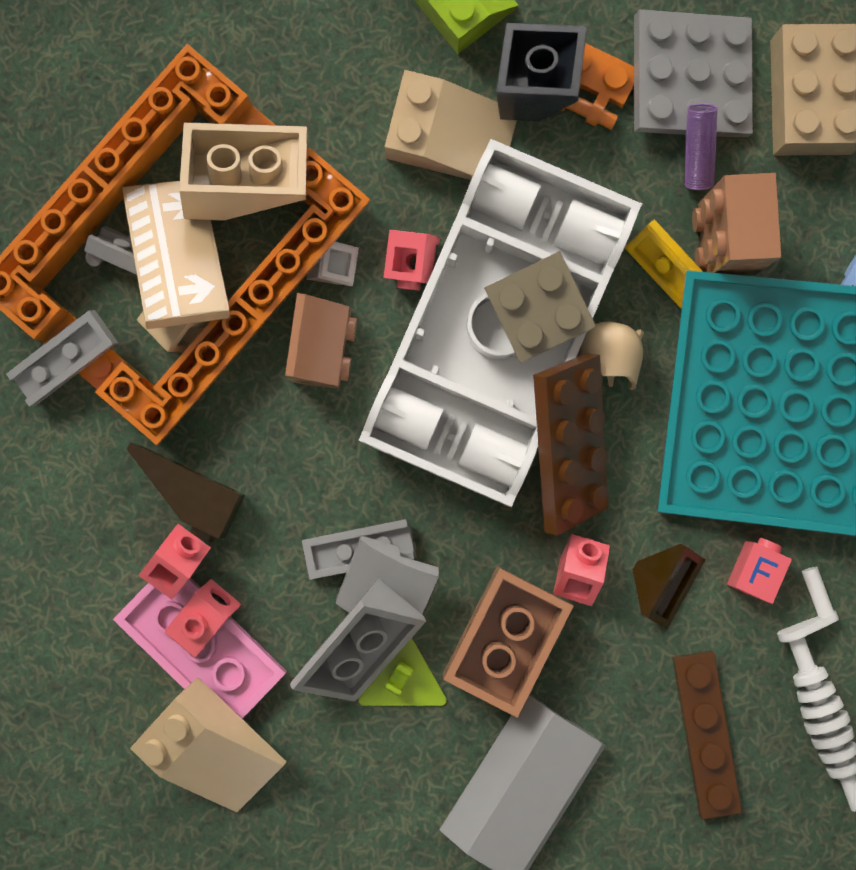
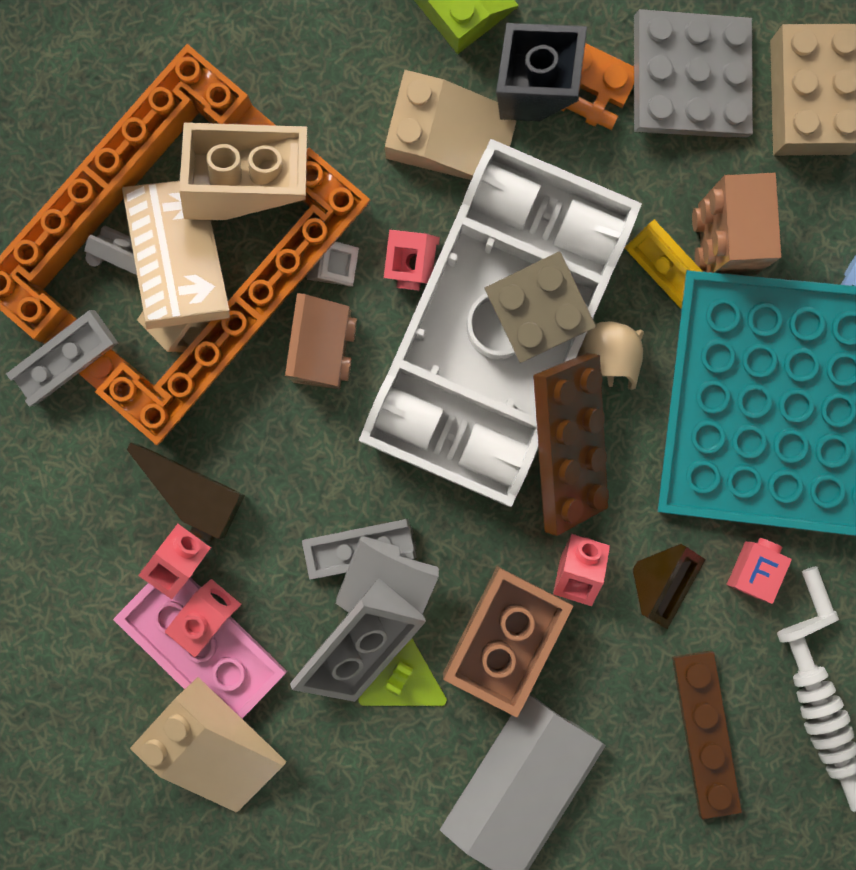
medium lavender piece [684,103,718,190] -> none

